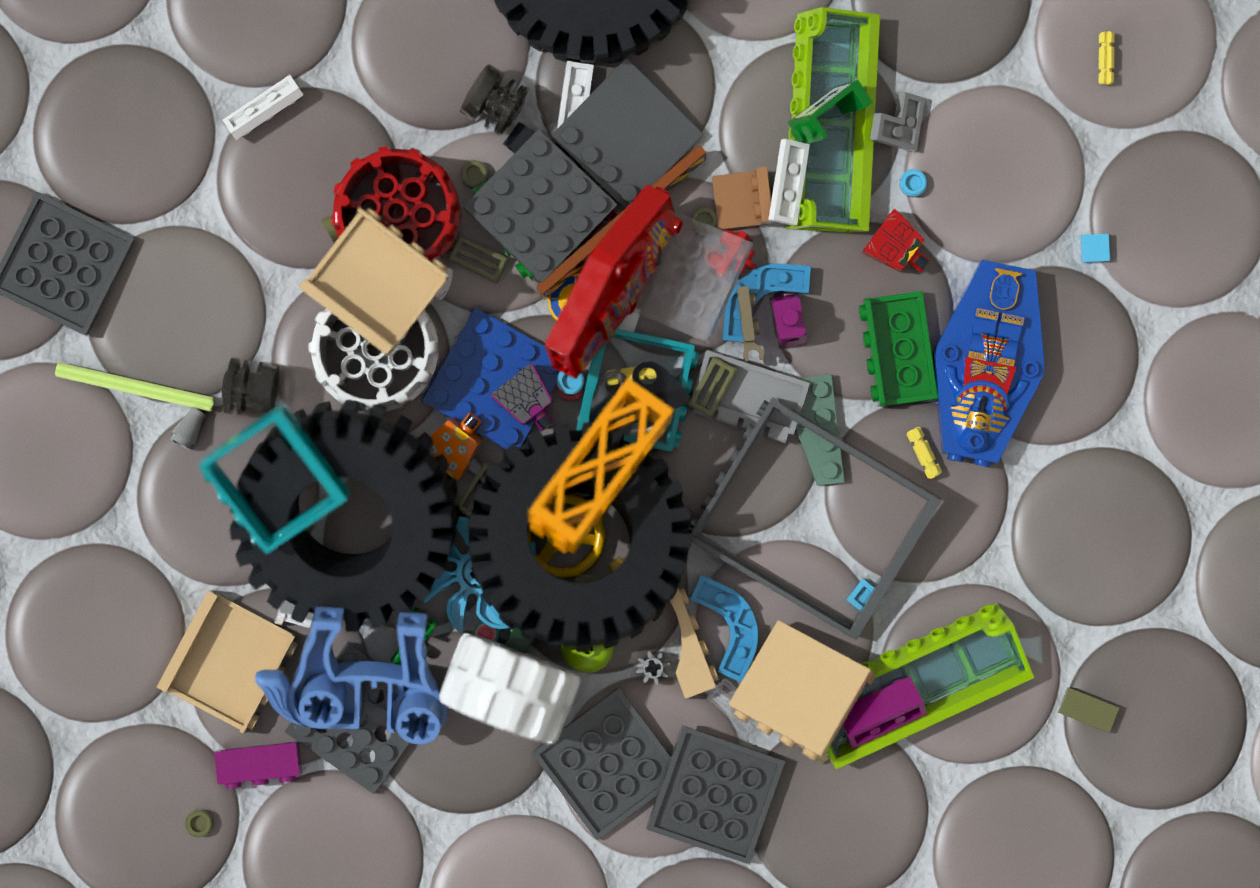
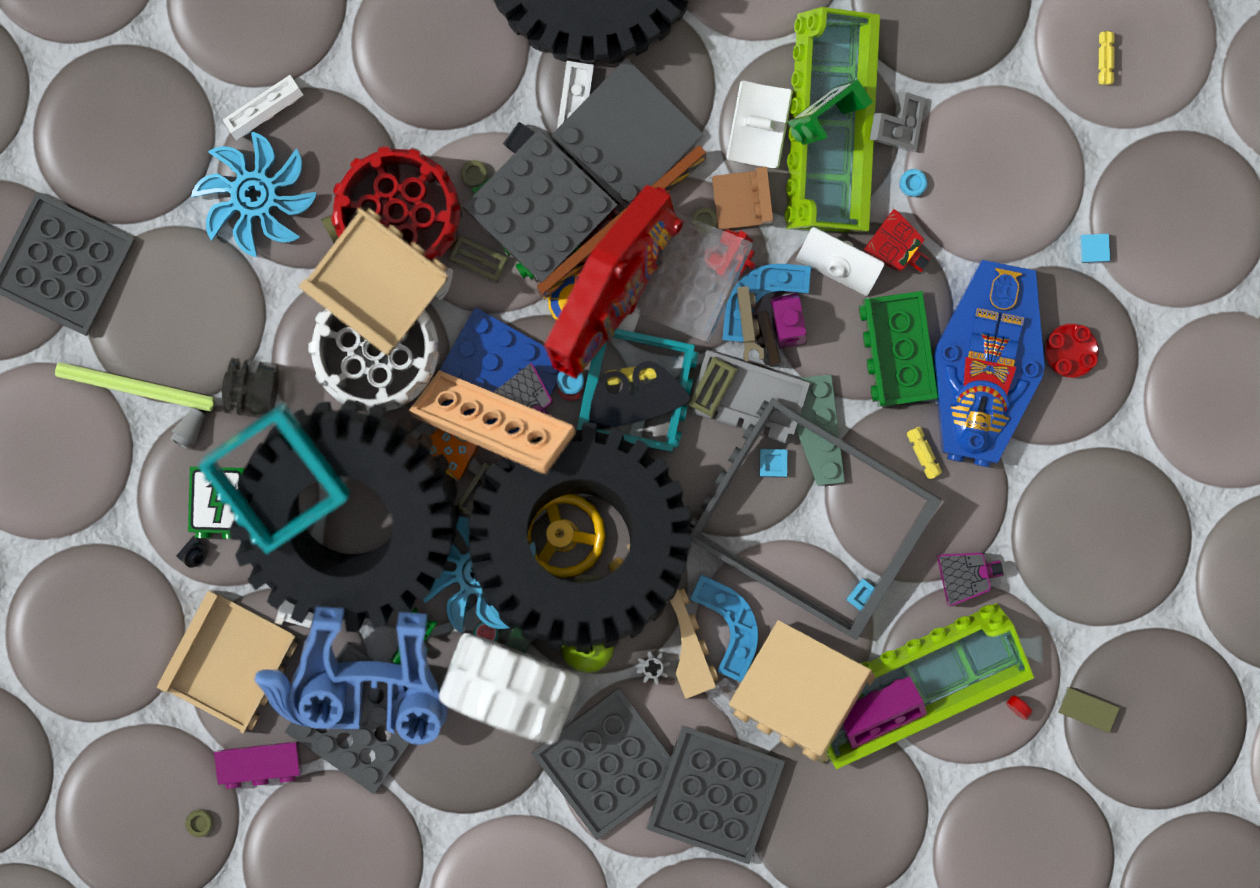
clear smoke wheel [460,64,529,136] -> none
light orange piece [528,378,674,554] -> none
white plate [768,139,810,225] -> none
none -> black plate [176,535,208,568]
none -> panel [188,466,244,539]
none -> medium azure piece [191,132,317,257]
none -> light nougat plate [409,370,575,474]
none -> white shield [726,81,793,169]
none -> dark brown plate [755,310,781,367]
none -> medium azure tile [759,449,787,477]
none -> white shield [795,227,884,296]
none -> torso [936,553,1004,606]
none -> red tile [1006,695,1033,721]
none -> red dish [1045,324,1099,378]

